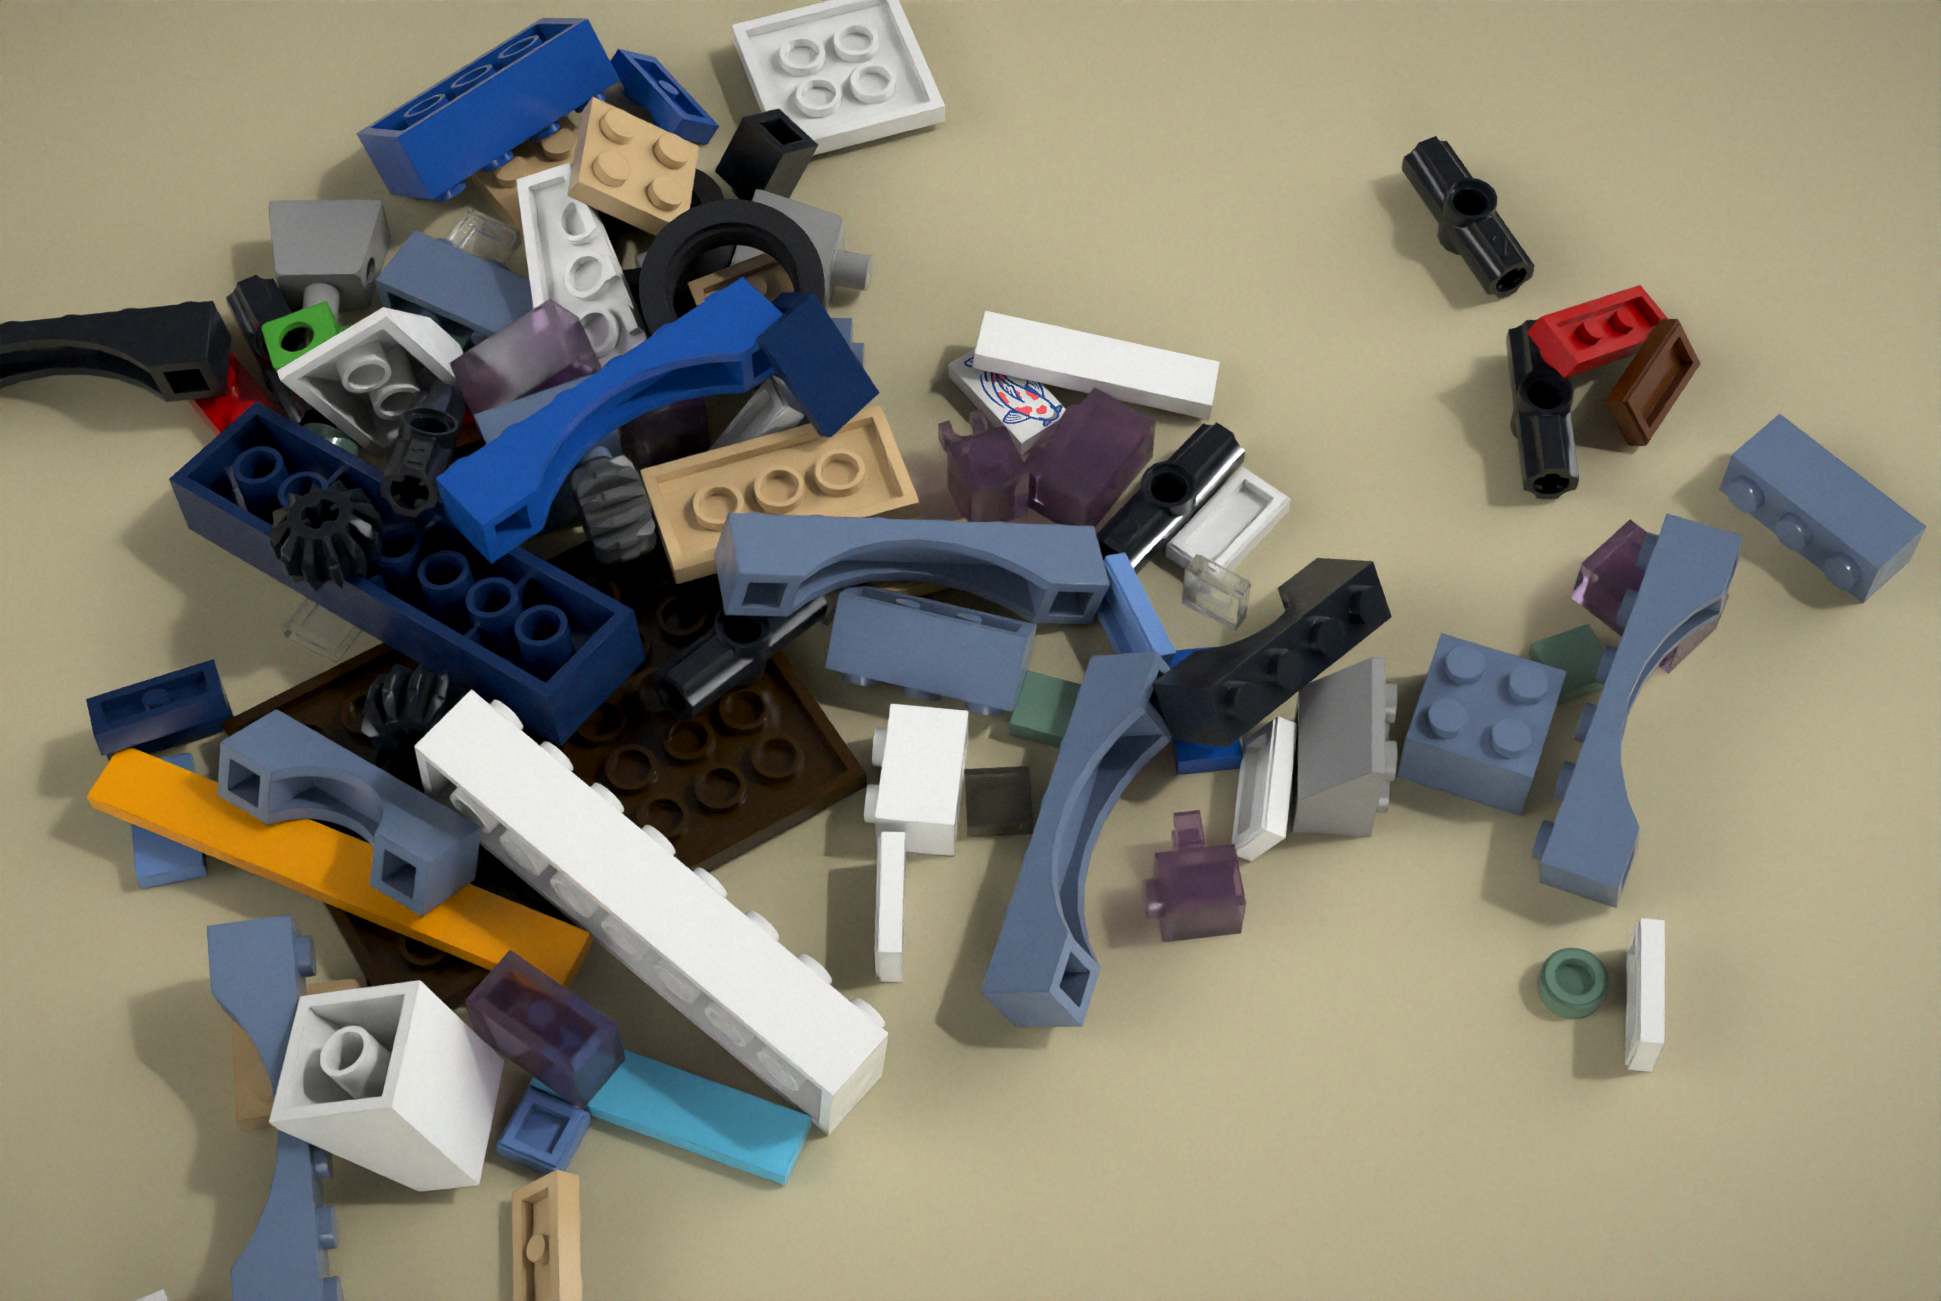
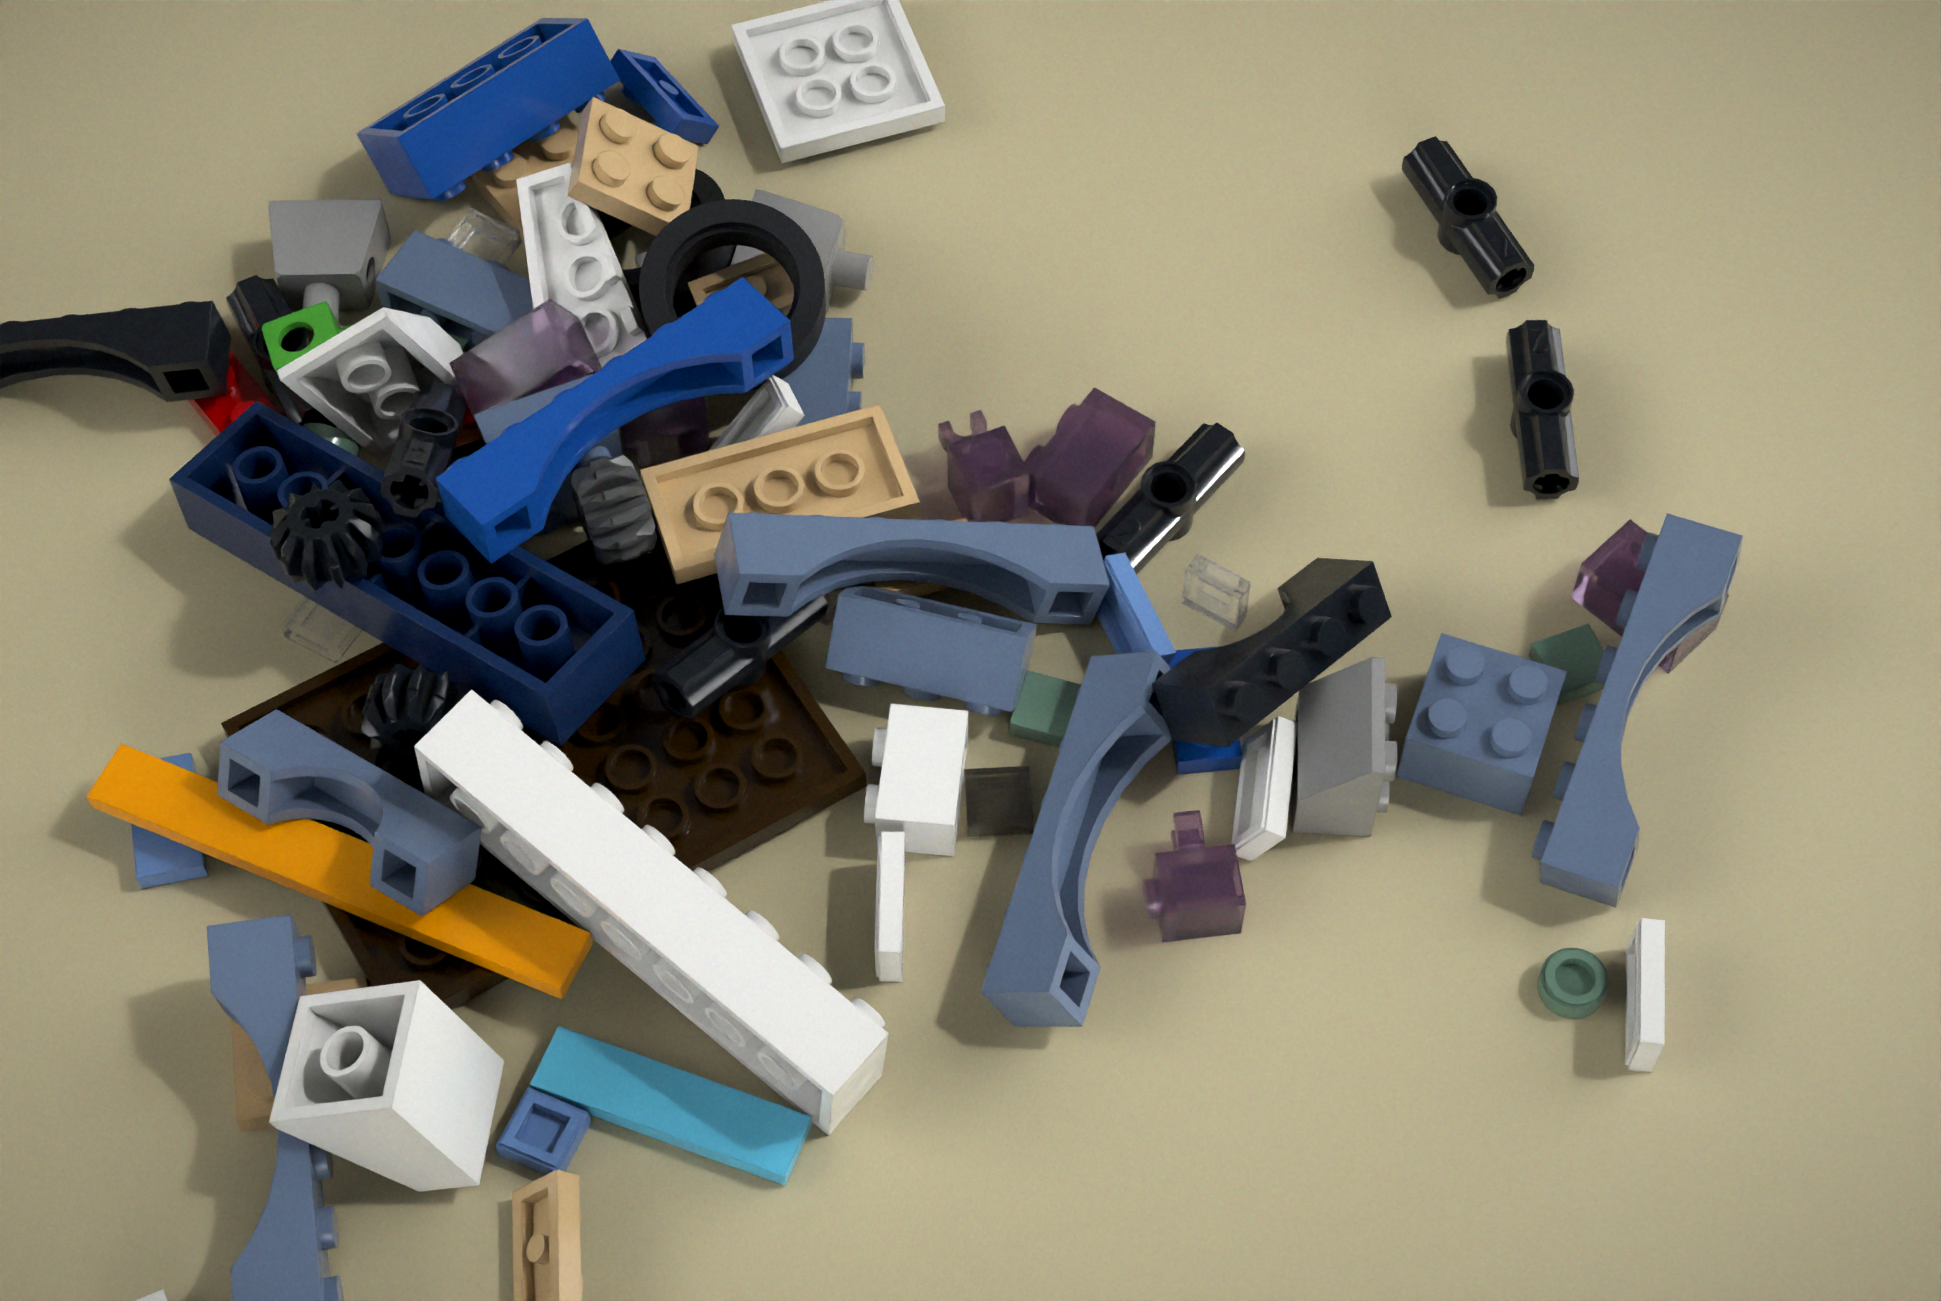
dark blue panel [86,659,234,761] -> none
clear purple brick [465,950,626,1111] -> none
black brick [715,108,818,201] -> none
dark blue panel [757,292,880,437] -> none
tile [948,348,1070,455] -> none
white tile [972,311,1220,419] -> none
white tile [1165,466,1291,590] -> none
red plate [1526,285,1668,379] -> none
reddish brown tile [1605,319,1701,446] -> none
sand blue brick [1719,414,1926,603] -> none

